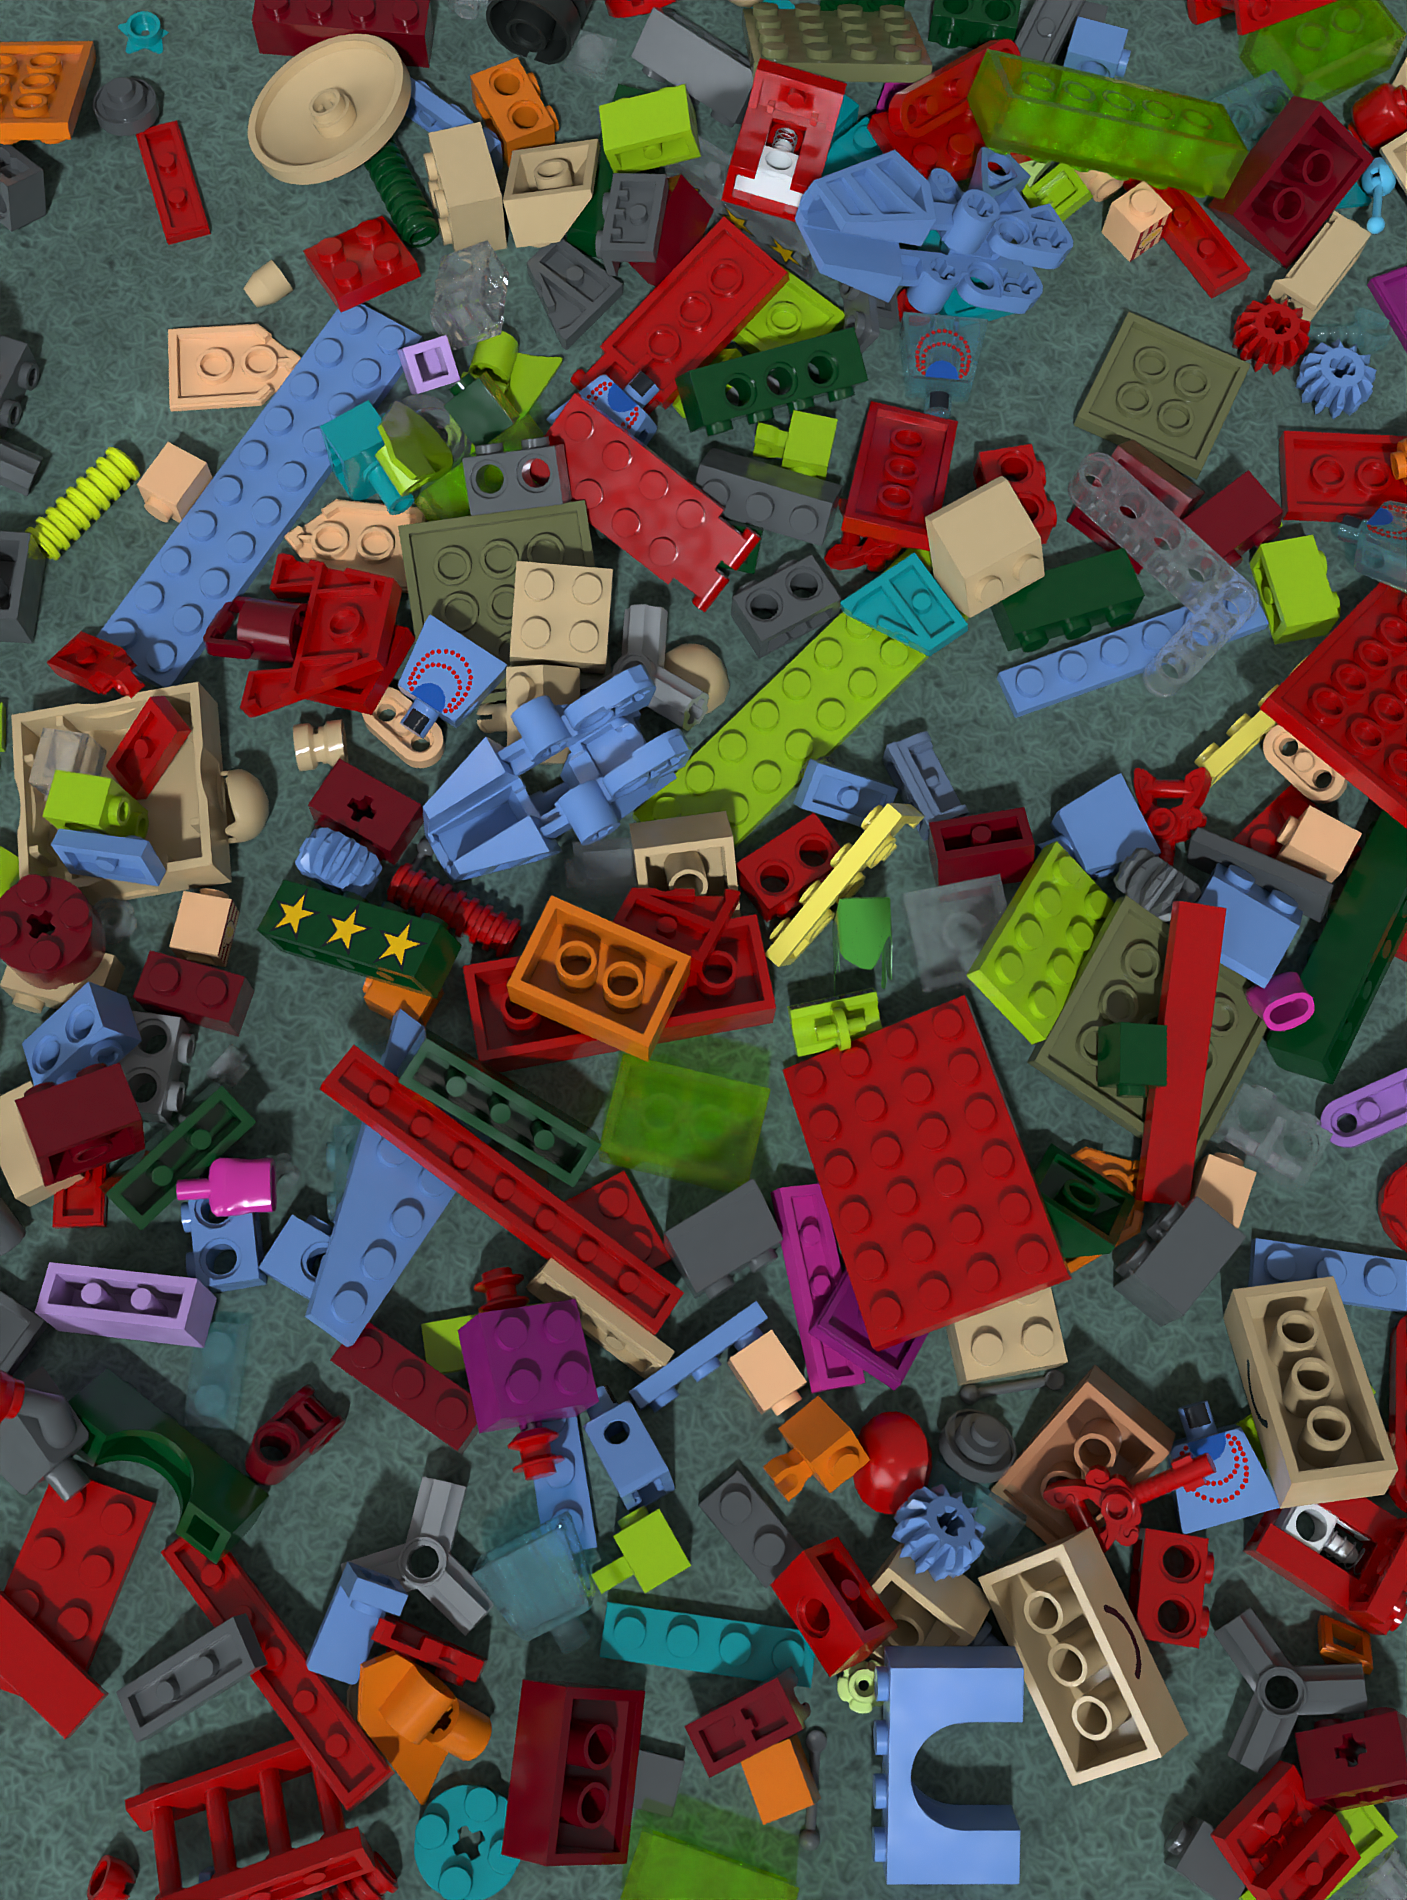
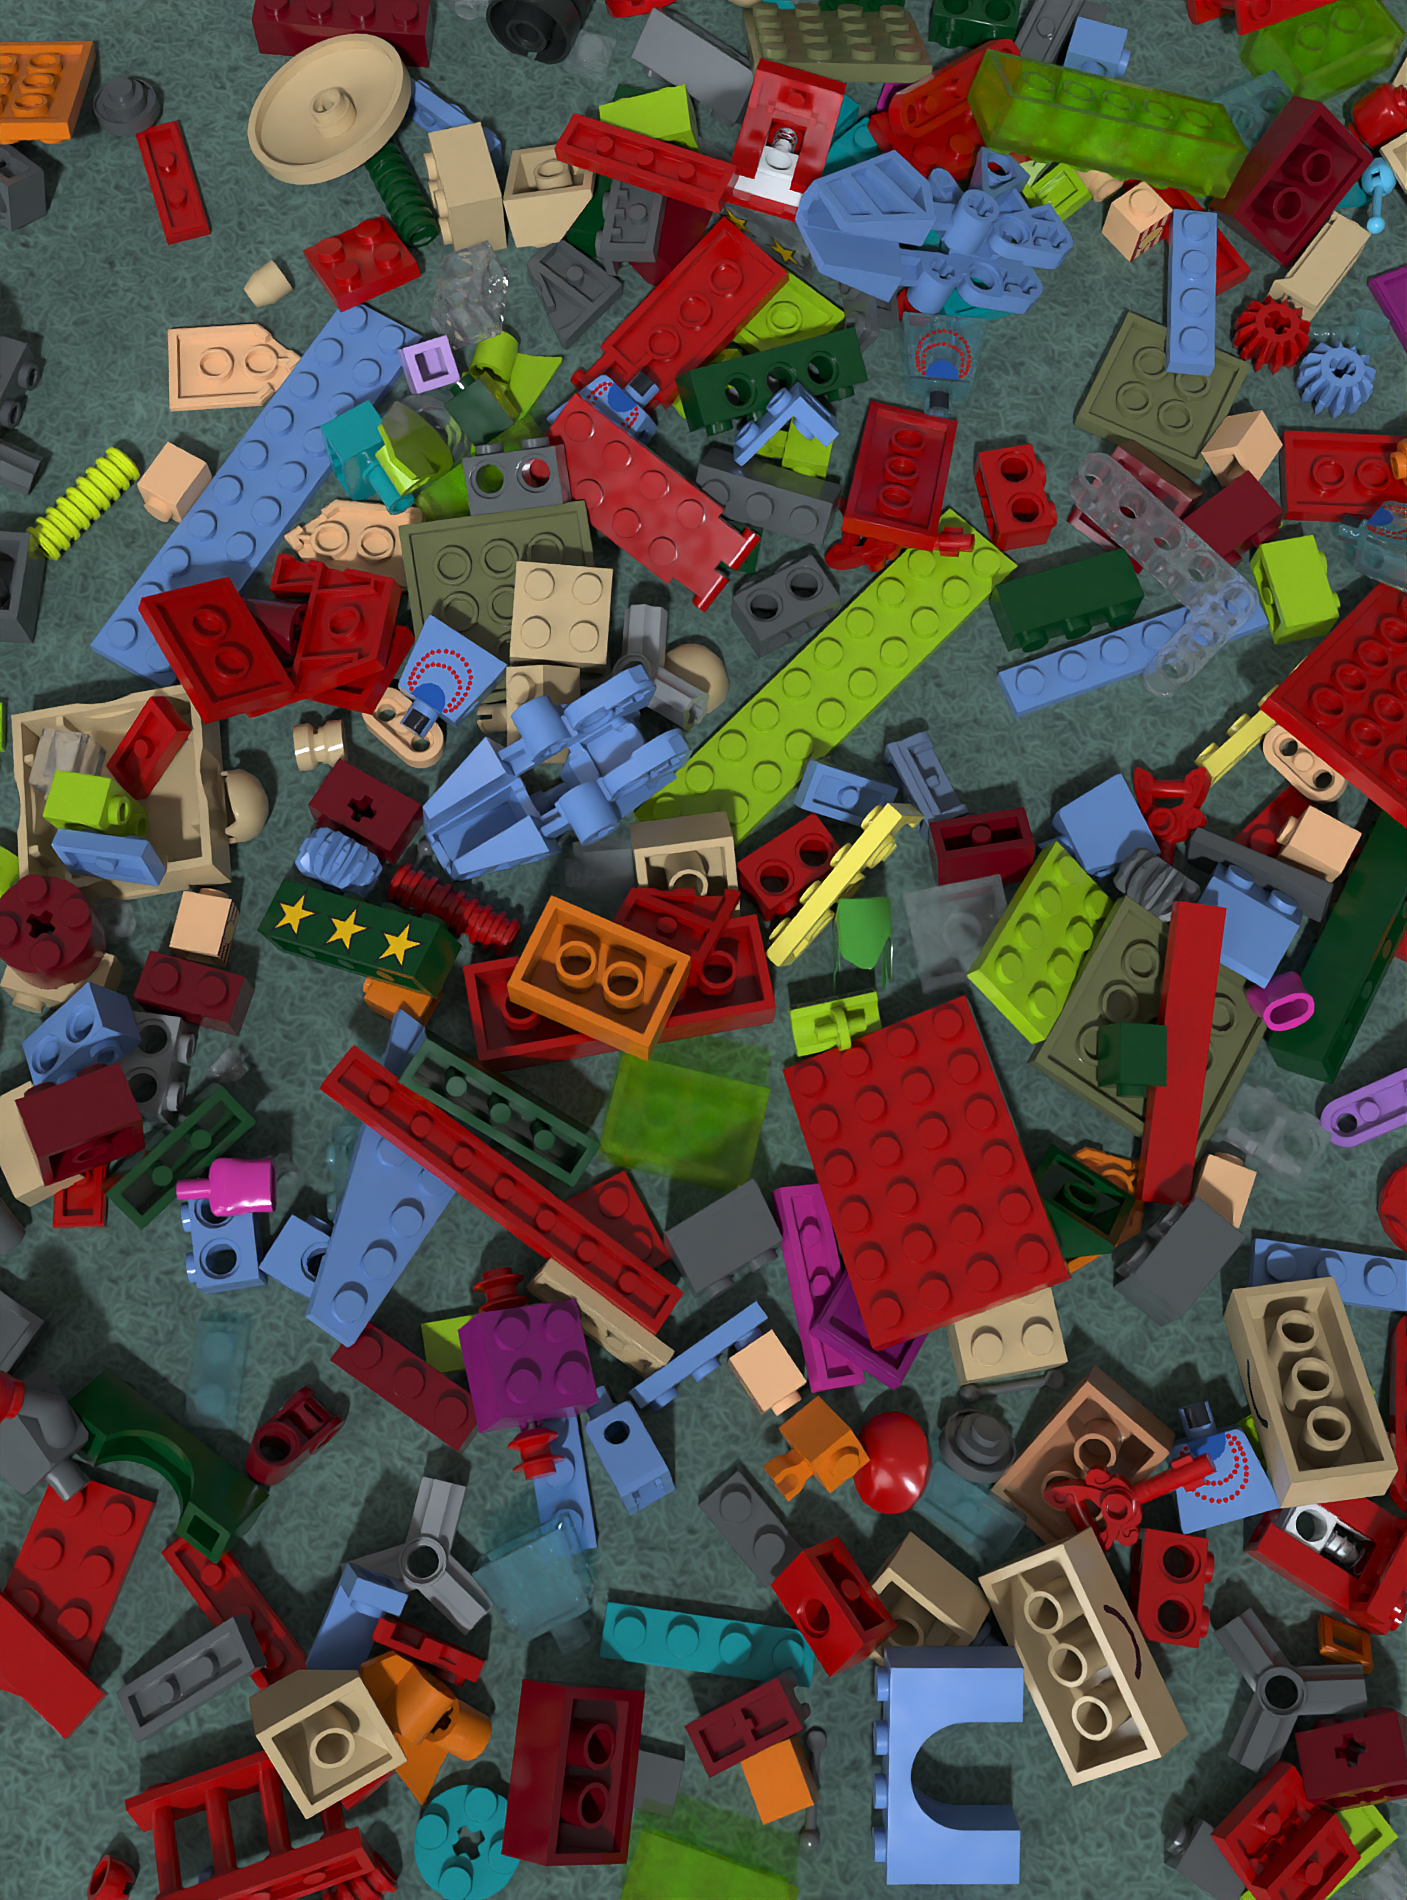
lavender brick [35,1262,217,1348] -> none
red hinge [47,631,146,699] -> none
teal plate [118,11,169,54] -> none
orange brick [470,57,559,167] -> none
lime brick [591,1505,691,1594] -> none
yellowish green plate [837,1660,884,1714] -> none
teal wing [840,552,968,657] -> none
medium blue gear [891,1483,986,1582] -> none
tan slope [925,476,1045,618] -> none
none -> red plate [138,576,296,724]
none -> tan slope [248,1669,408,1820]
none -> red plate [554,113,739,214]
none -> medium blue bracket [733,382,839,467]
none -> medium blue plate [1166,209,1217,376]
none -> light nougat brick [1201,410,1283,487]

